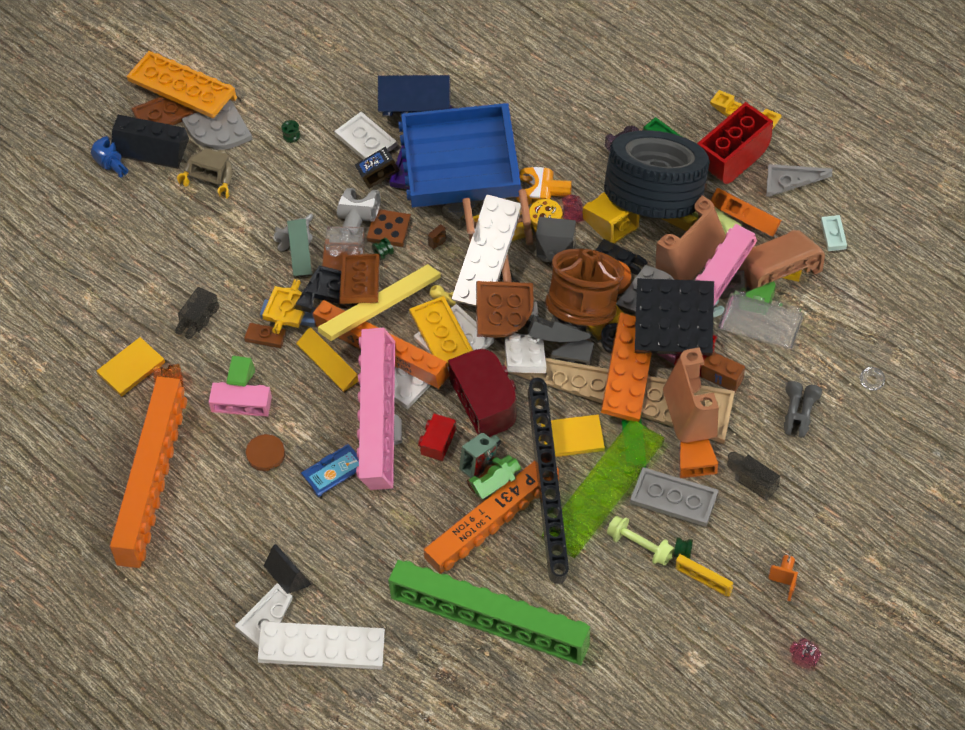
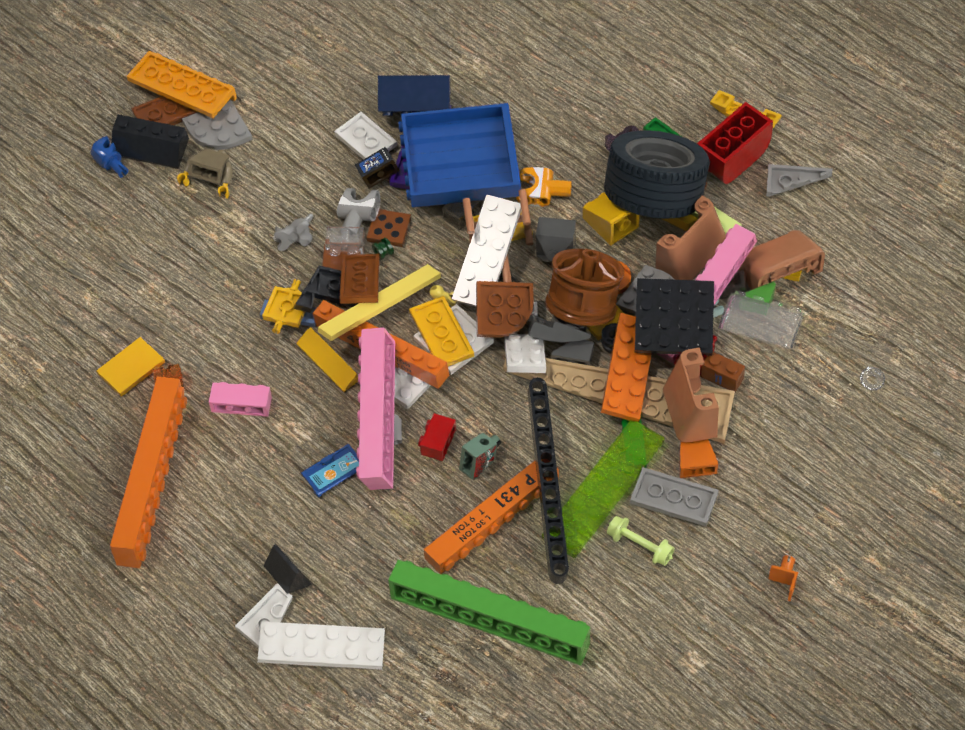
clear smoke hinge [175,287,219,339] -> none
bright green slope [227,356,255,386] -> none
dark orange plate [244,323,286,348] -> none
dark orange tile [246,434,285,471] -> none
dark green wheel [281,120,300,143] -> none
sand green tile [287,219,312,277] -> none
reddish brown plate [427,224,447,250] -> none
dark red brick [448,349,517,437] -> none
bright green hips [466,455,522,499] -> none
yellow head [529,199,563,232] -> none
yellow tile [541,414,605,457] -> none
clear pink bracket [561,195,583,222] -> none
black hinge [596,239,647,275] -> none
dark green wheel [674,537,693,559] -> none
yellow tile [675,554,733,597] -> none
orange slope [710,187,782,237] -> none
clear smoke hinge [727,452,780,501] -> none
dark grey piece [784,381,822,438] -> none
clear pink head [789,638,822,669] -> none
light aqua plate [821,215,847,251] -> none

